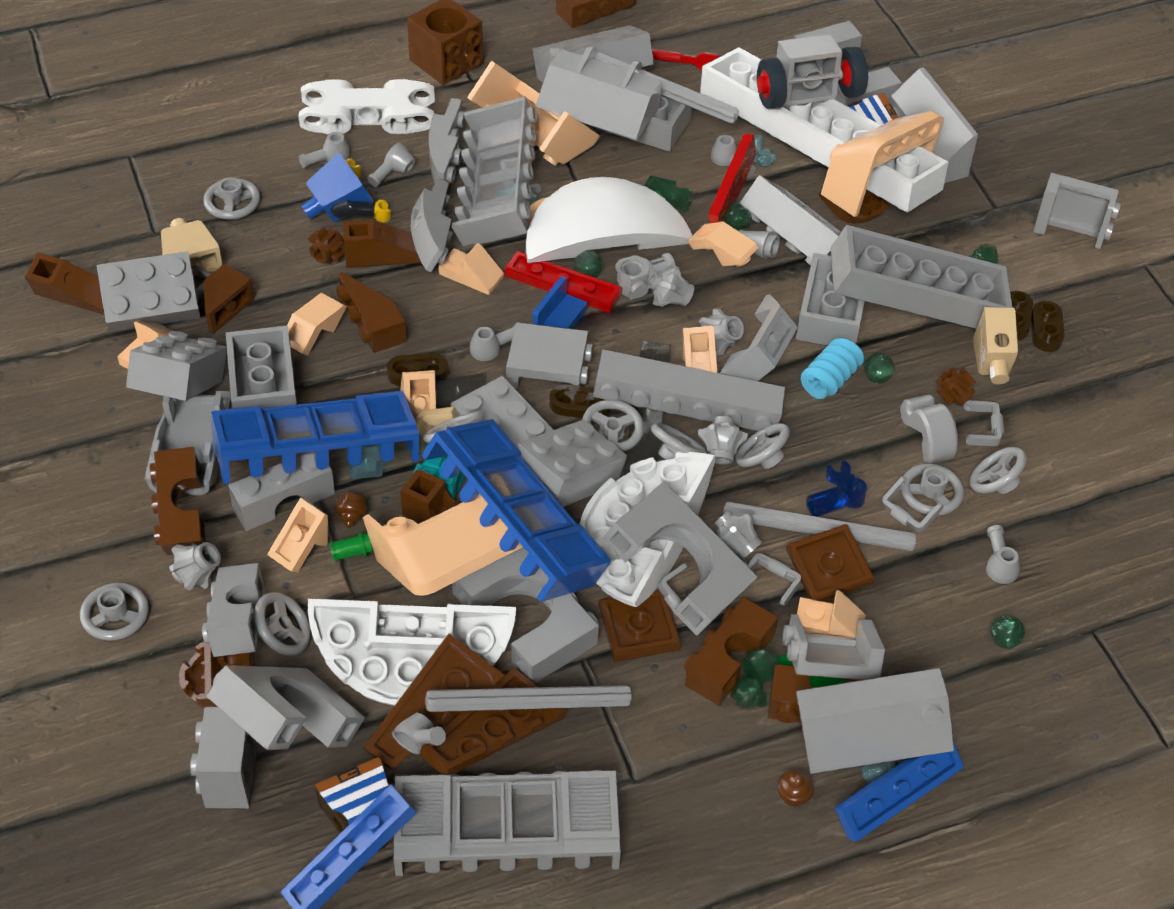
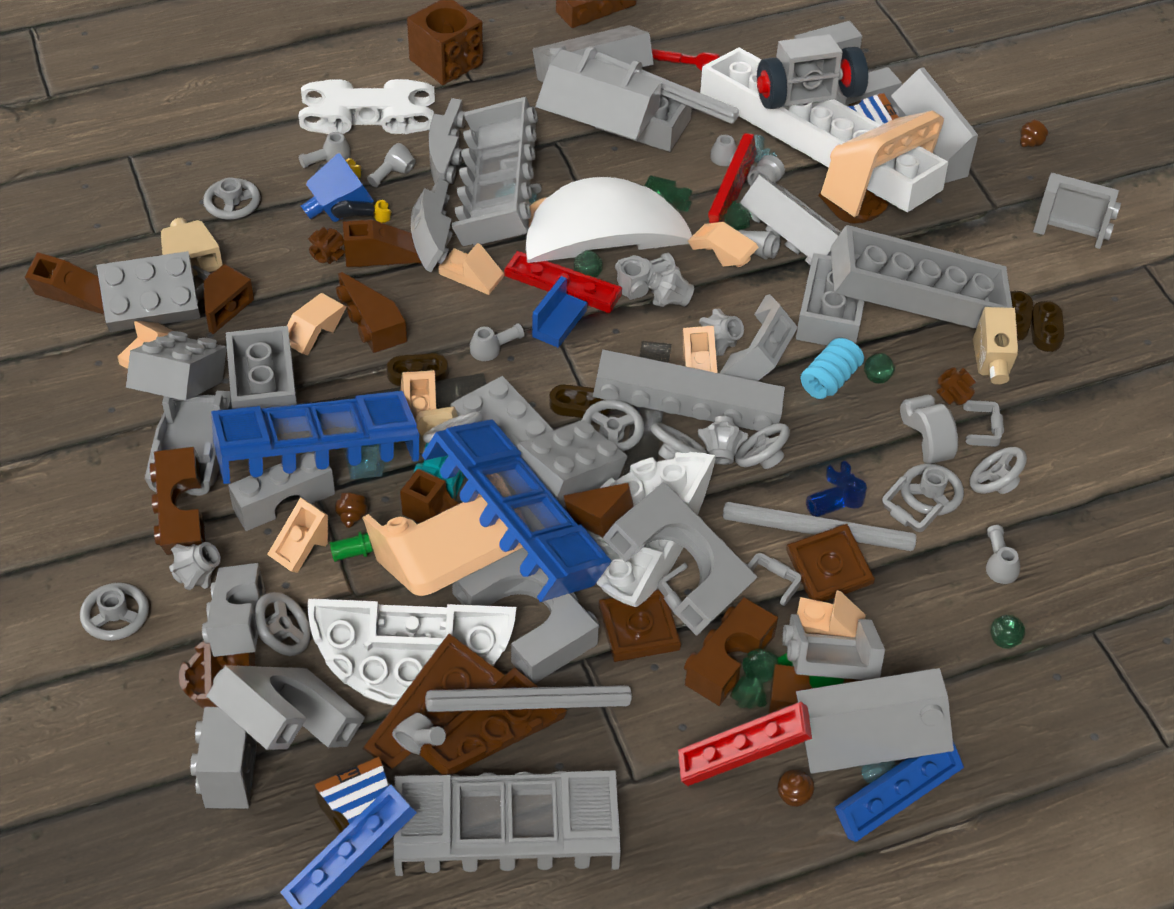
light nougat windscreen [467,61,600,166] -> none
light grey panel [506,322,593,389] -> none
light grey rock [714,510,762,559] -> none
clear green plate [968,244,998,264] -> none
none -> reddish brown slope [563,483,634,538]
none -> tile [678,702,812,786]
none -> light grey wheel [748,155,785,186]
none -> reddish brown plate [1020,120,1048,147]

